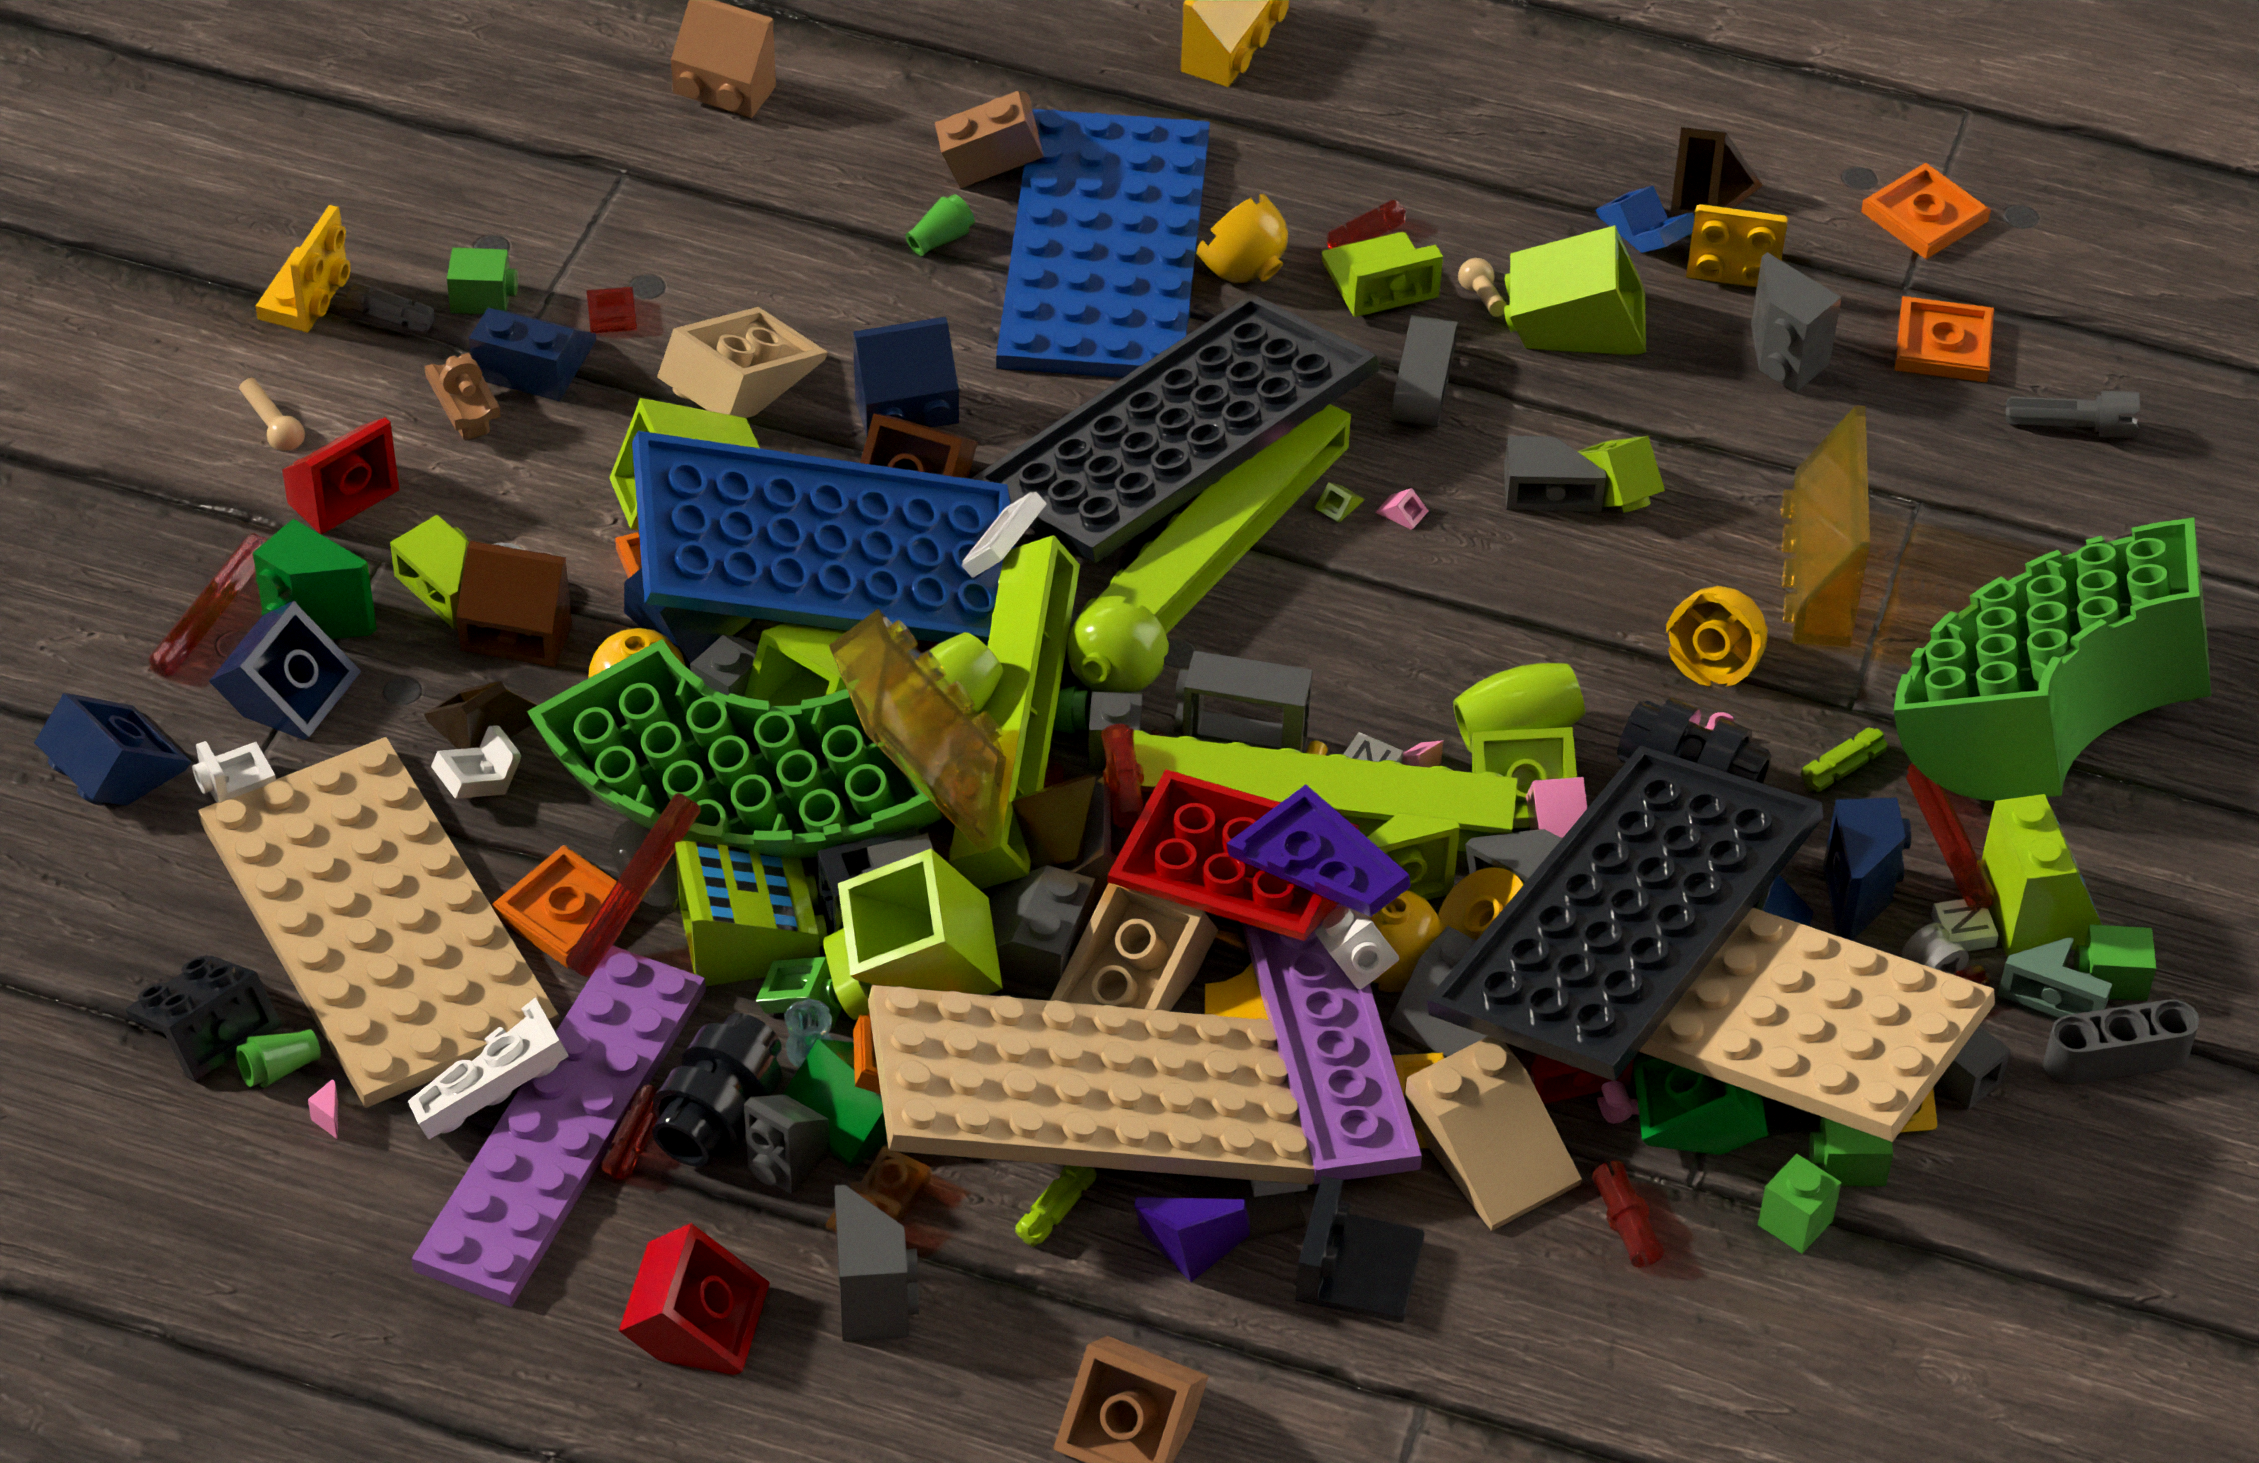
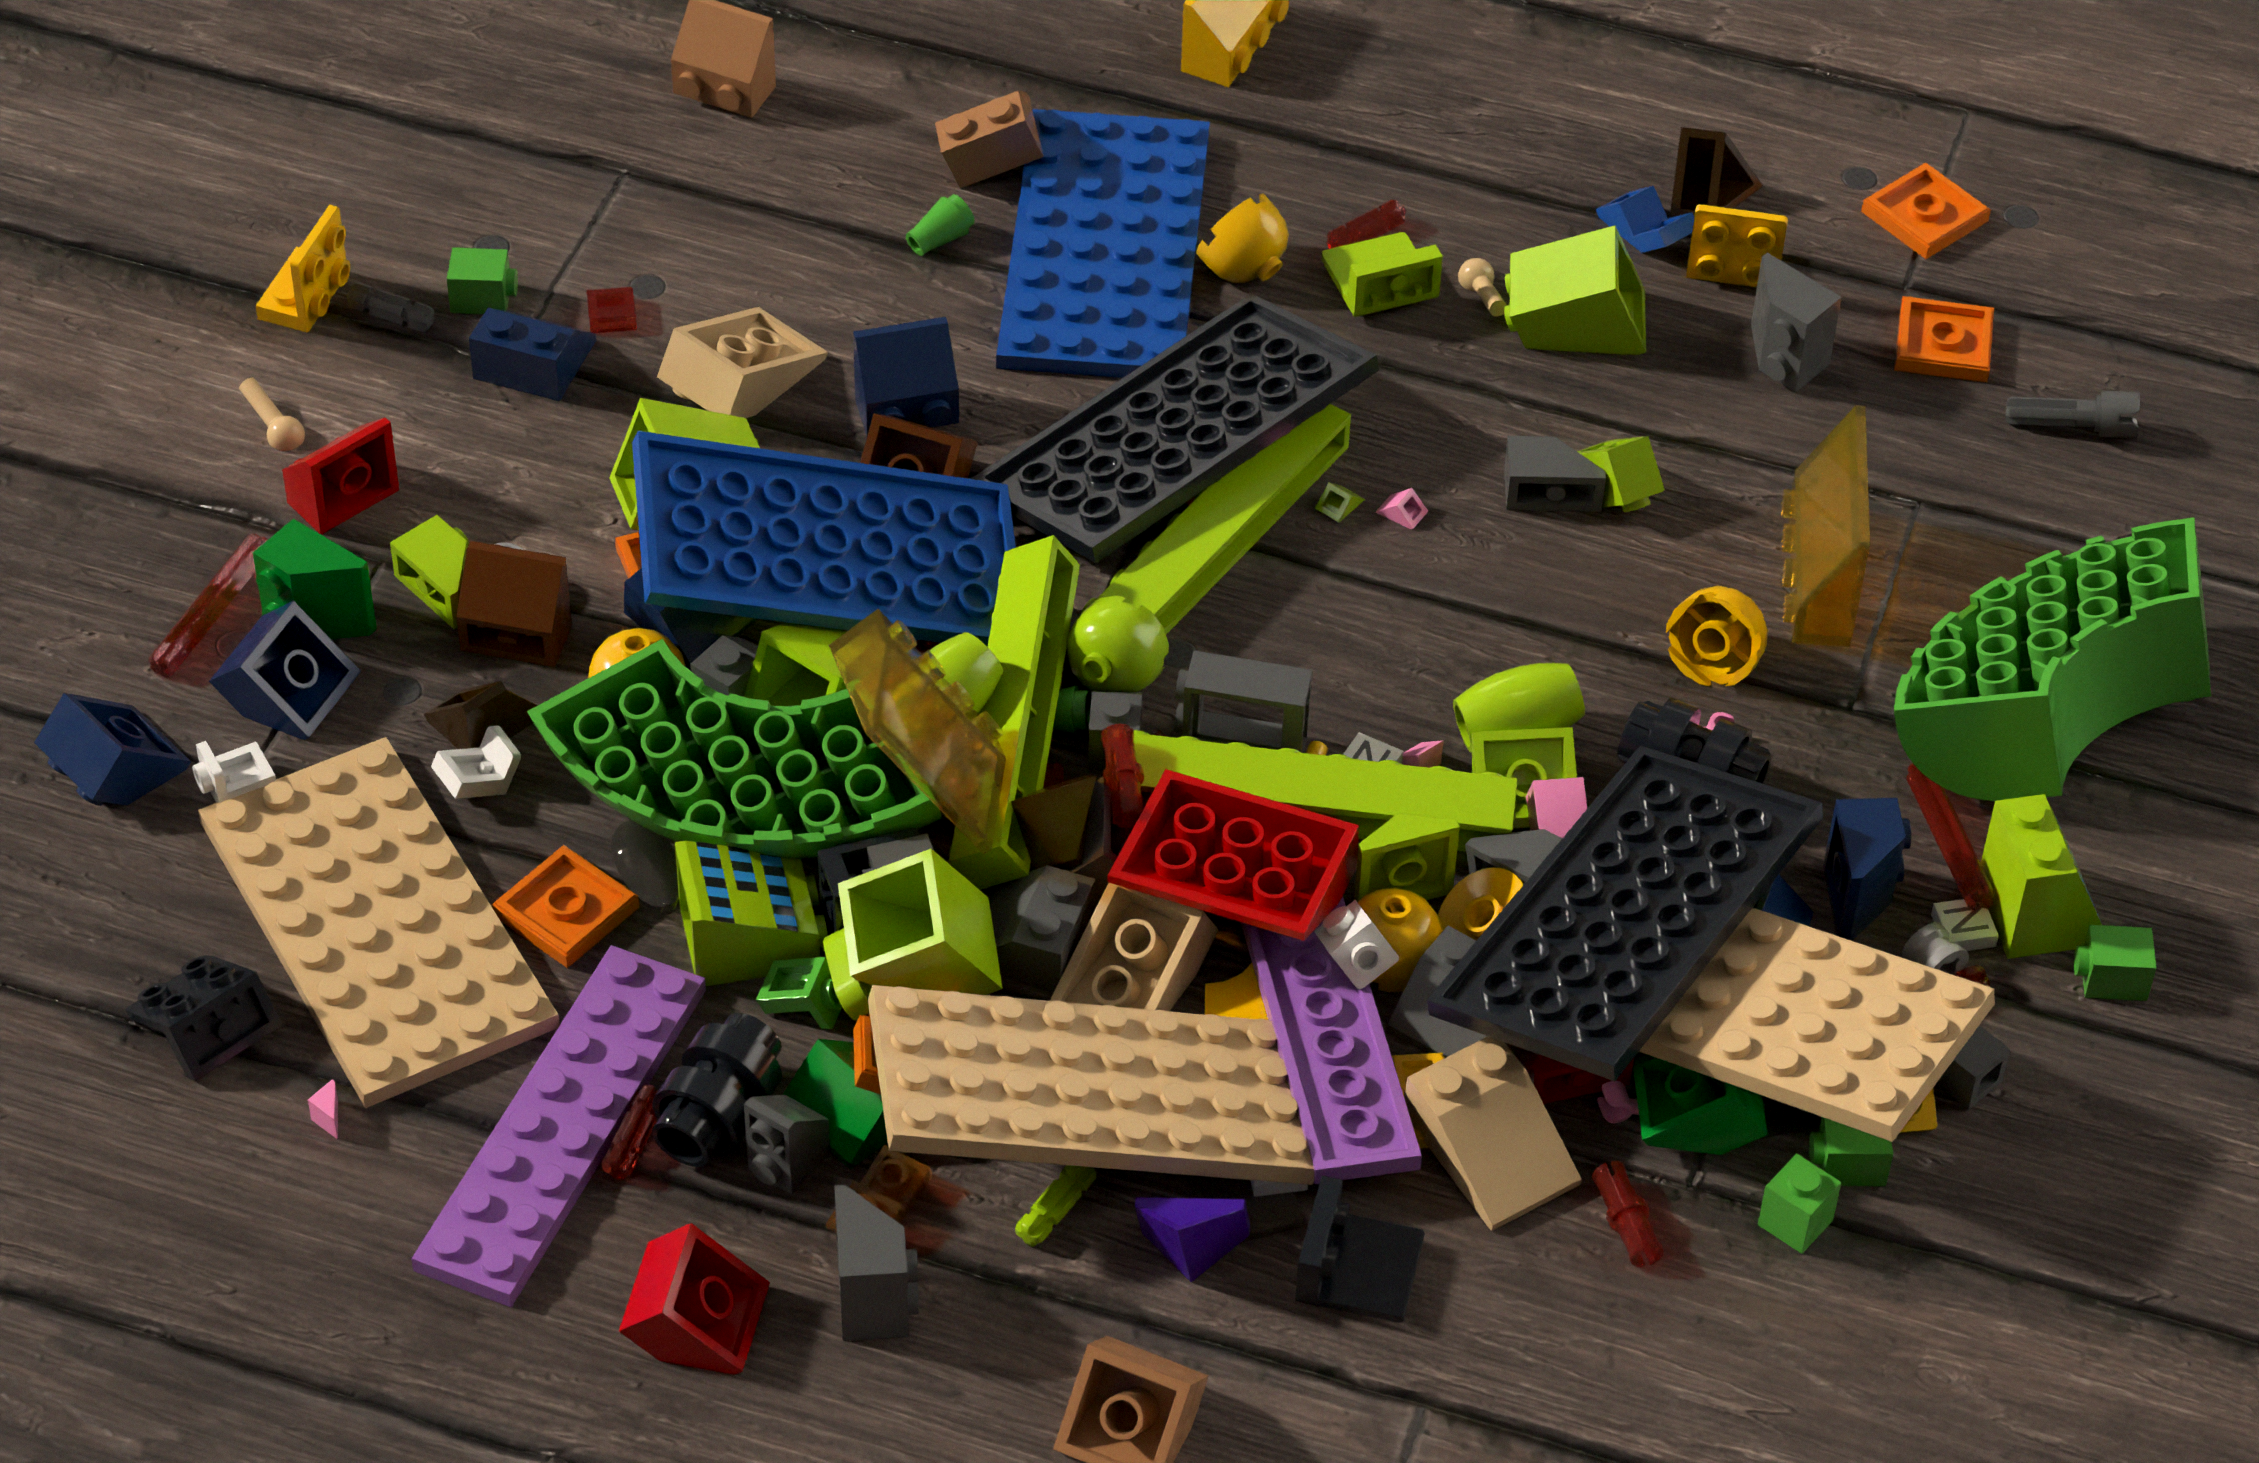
bright green cone [236,1029,320,1088] -> none
white wing [408,997,569,1140] -> none
medium nougat hips [425,353,501,440] -> none
clear red axle [566,793,701,978] -> none
clear light blue bush [785,999,832,1067] -> none
white tile [961,491,1047,578] -> none
dark purple wing [1226,784,1411,917] -> none
dark grey beam [1391,315,1458,428] -> none
lime axle [1800,728,1888,792] -> none
sand green slope [1997,938,2112,1018] -> none
dark grey beam [2043,1000,2200,1084] -> none

